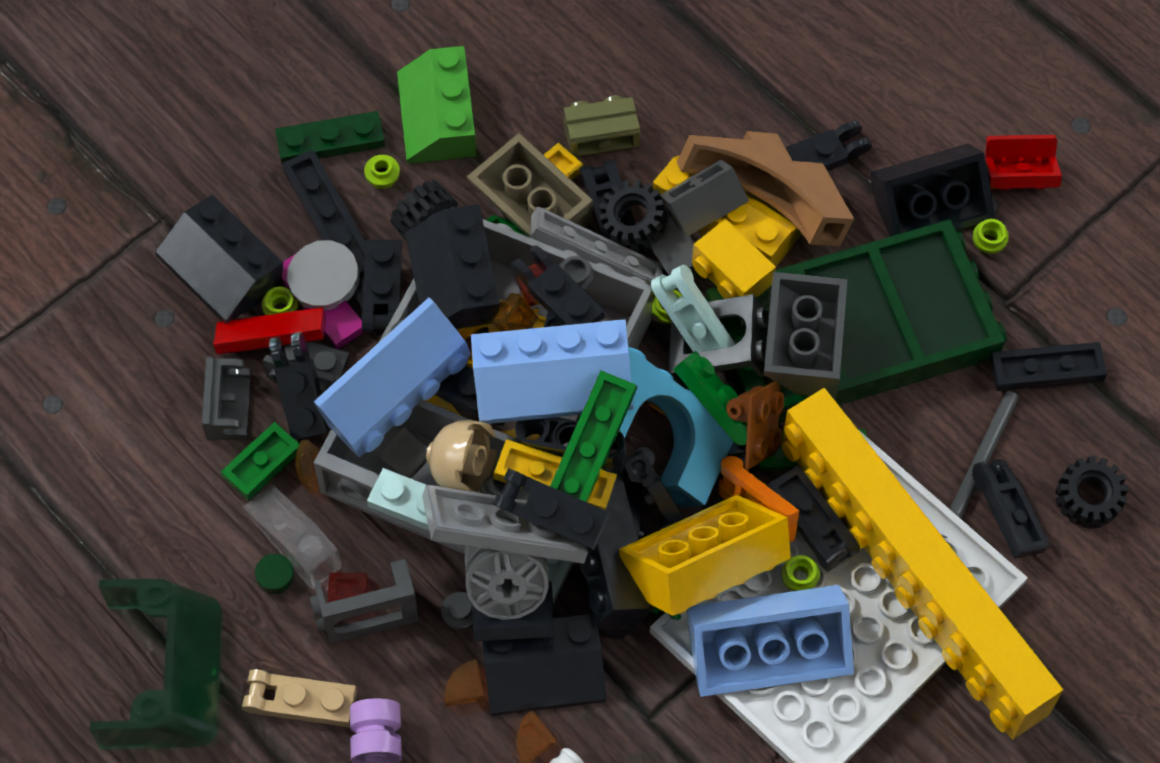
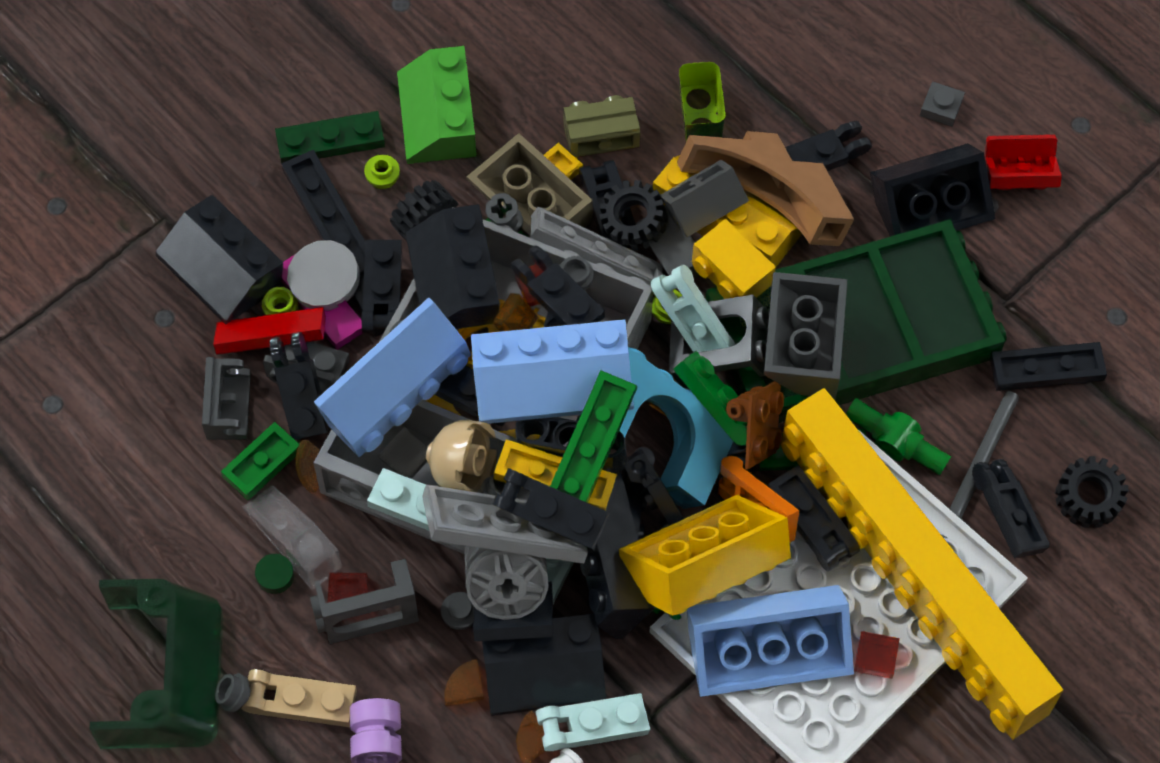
lime plate [781,555,820,591] -> none
lime plate [972,219,1009,254] -> none
none -> dark grey plate [215,673,251,712]
none -> dark grey bush [485,193,523,233]
none -> light aqua plate [536,693,650,751]
none -> lime piece [679,62,725,141]
none -> green pin [846,398,952,476]
none -> clear red tile [854,631,900,679]
none -> dark grey plate [920,81,965,127]

